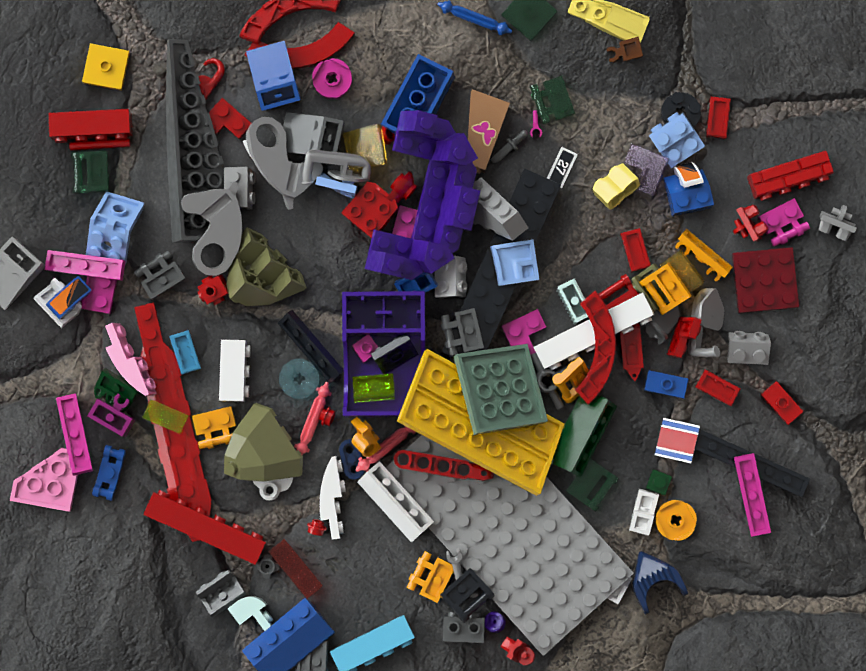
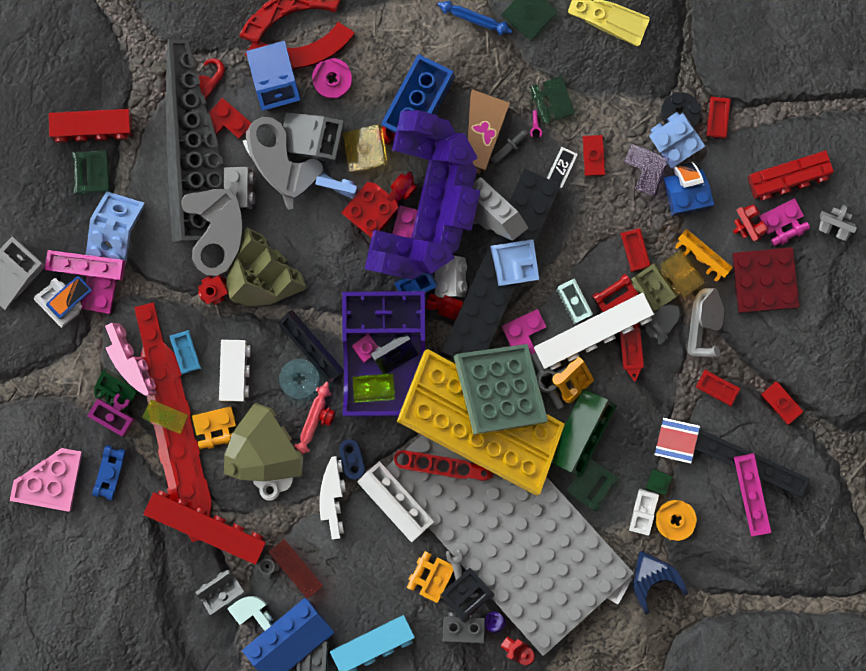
dark pink plate [56,393,93,476] -> none
red bar [69,139,131,151] -> none
yellow plate [82,43,130,91] -> none
dark grey plate [134,251,186,300] -> none
light grey piece [302,149,371,185] -> none
red plate [307,519,327,536] -> none
light orange plate [351,416,381,457] -> none
coral wheel [355,426,416,472] -> none
dark grey plate [441,308,484,356] -> none
red tile [575,290,616,405] -> none
light yellow brick [592,163,640,210] -> none
reddish brown plate [606,37,644,63] -> none
light orange plate [639,262,692,315] -> none
blue plate [644,370,688,399] -> none
red plate [667,317,702,358] -> none
light grey bracket [727,331,771,365] -> none
none -> red plate [425,294,463,321]
none -> red plate [582,135,605,177]

